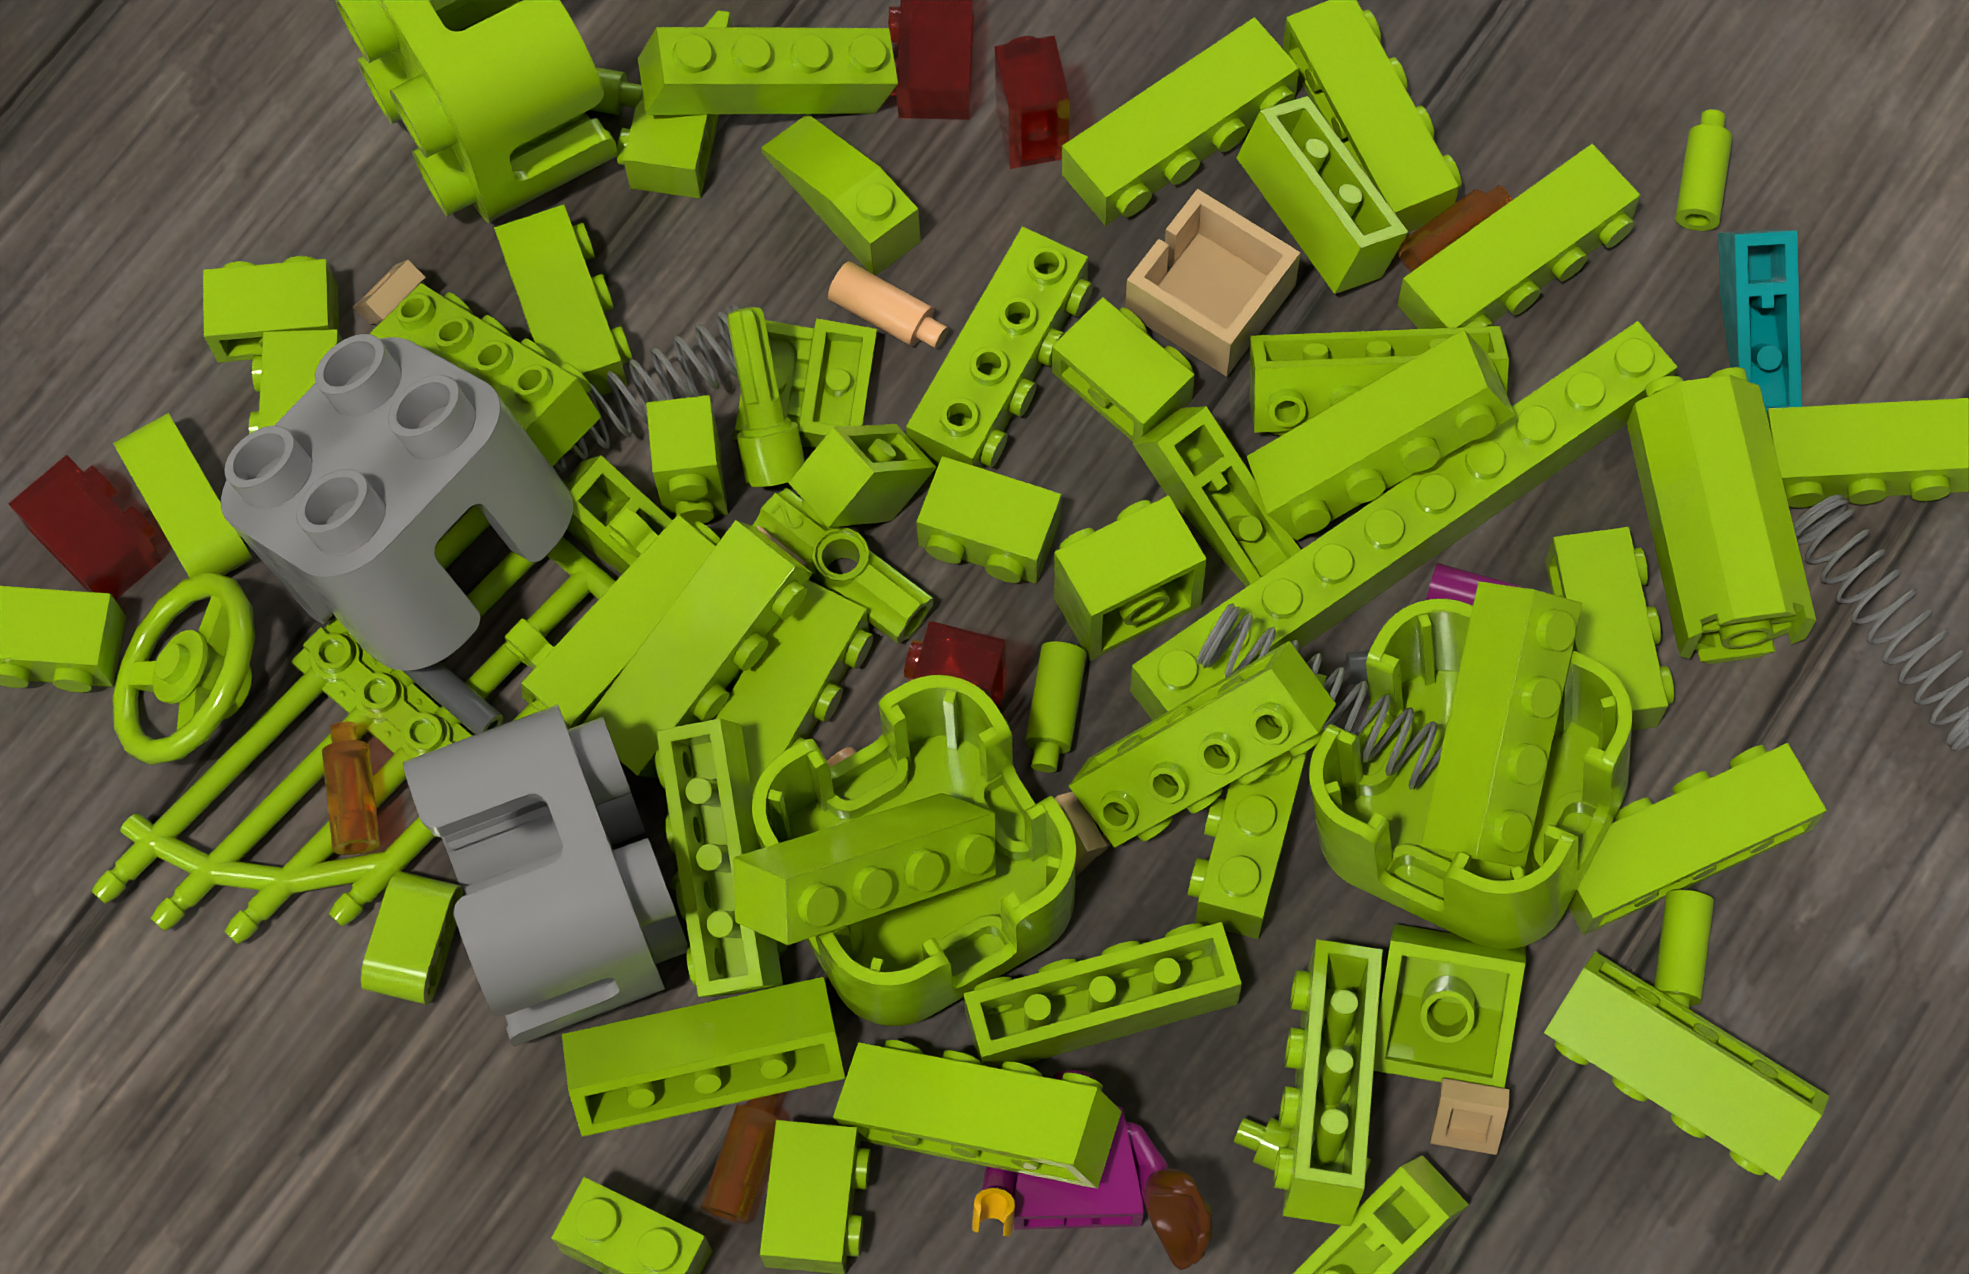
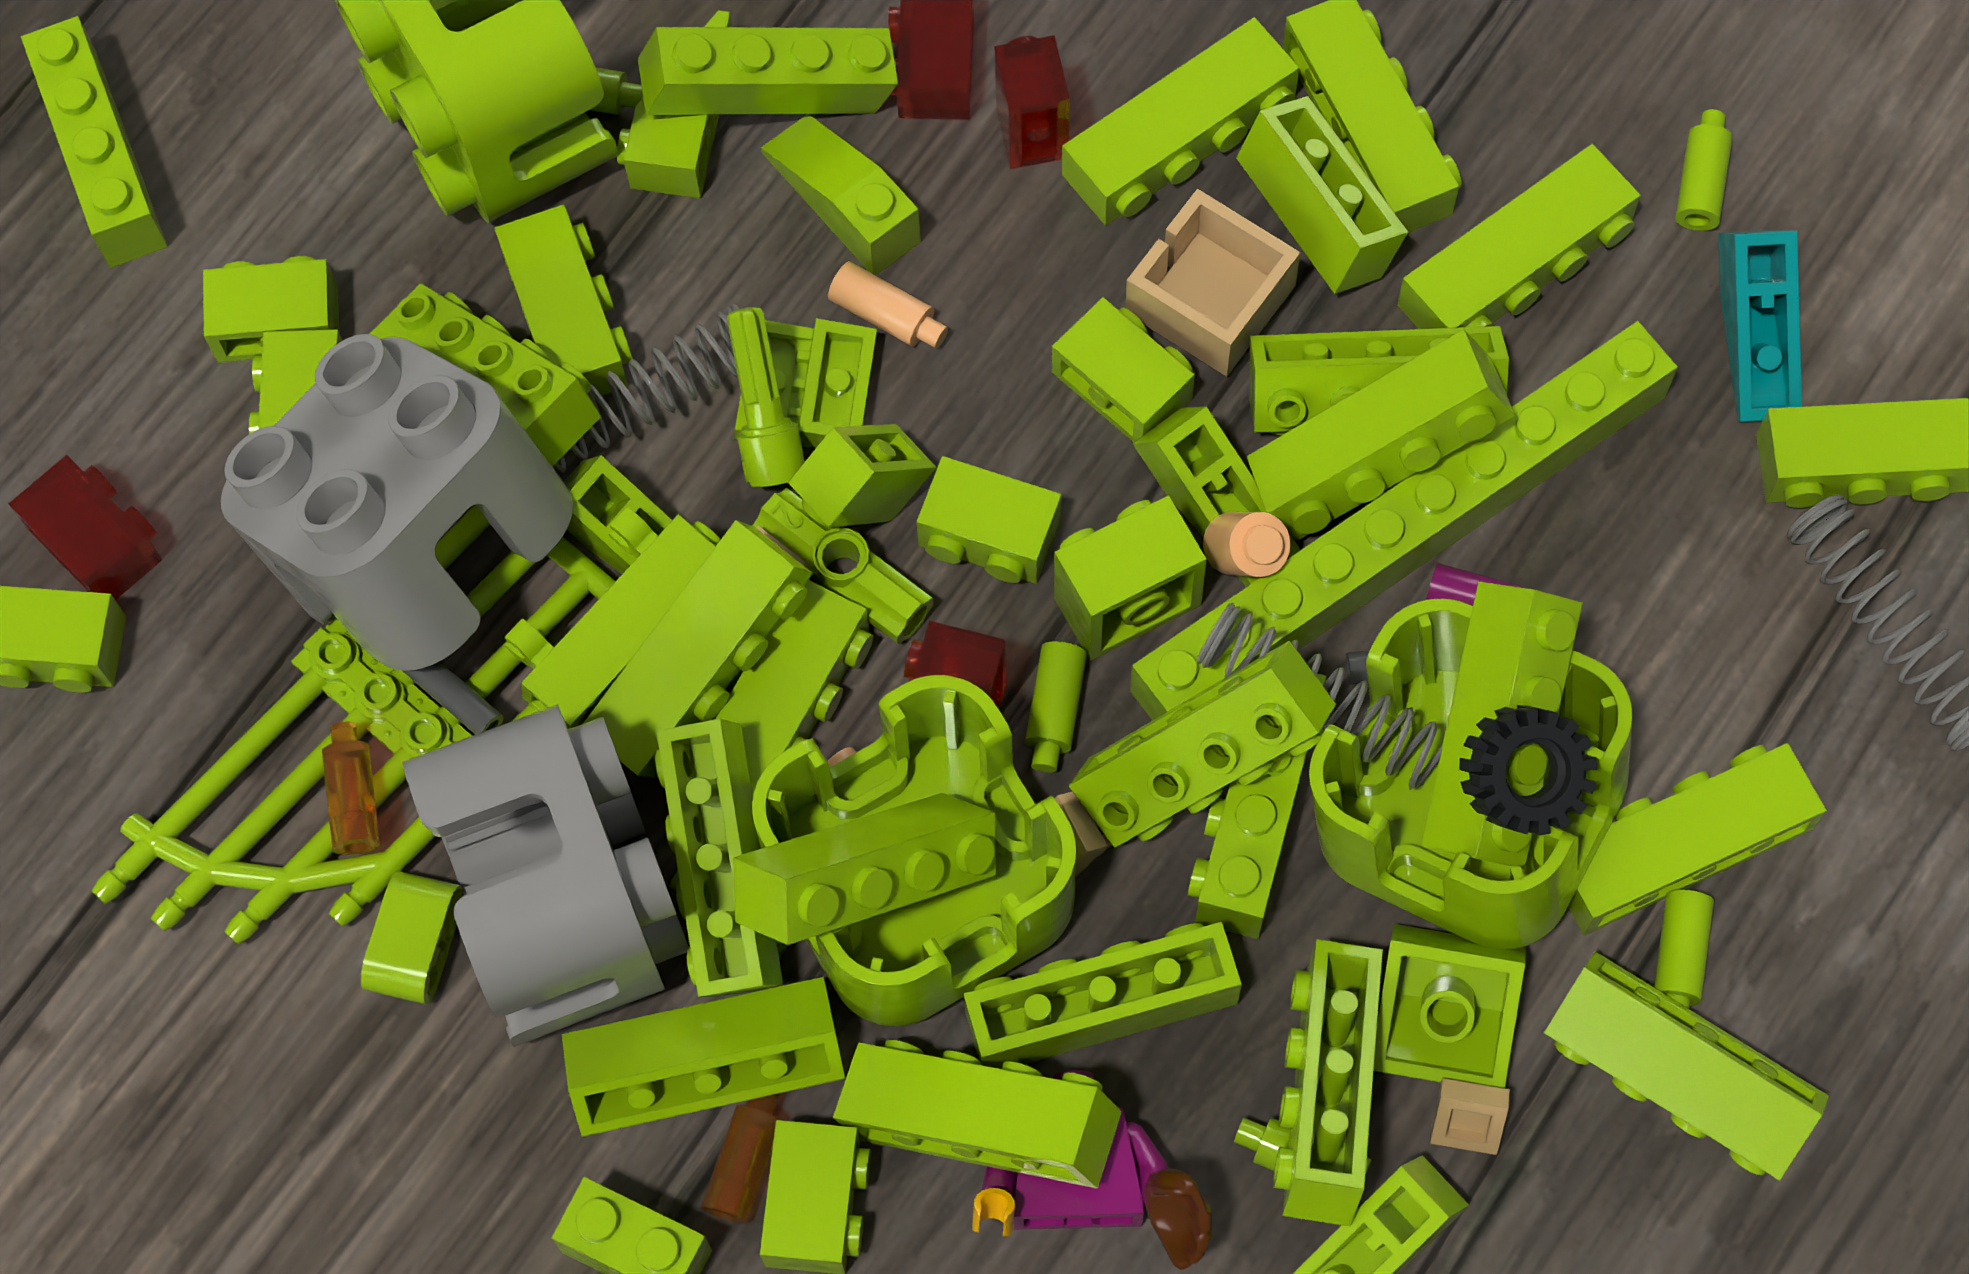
lime piece [112,573,255,765] -> none
lime beam [113,413,253,577] -> none
tan tile [353,260,425,326] -> none
lime brick [646,395,728,525] -> none
lime brick [906,226,1093,468] -> none
clear orange cylinder [1398,185,1512,272] -> none
lime brick [1545,527,1674,731] -> none
lime brick [1627,367,1817,664] -> none
none -> lime brick [21,16,168,268]
none -> light nougat brick [1203,512,1290,577]
none -> black tyre [1459,705,1597,835]

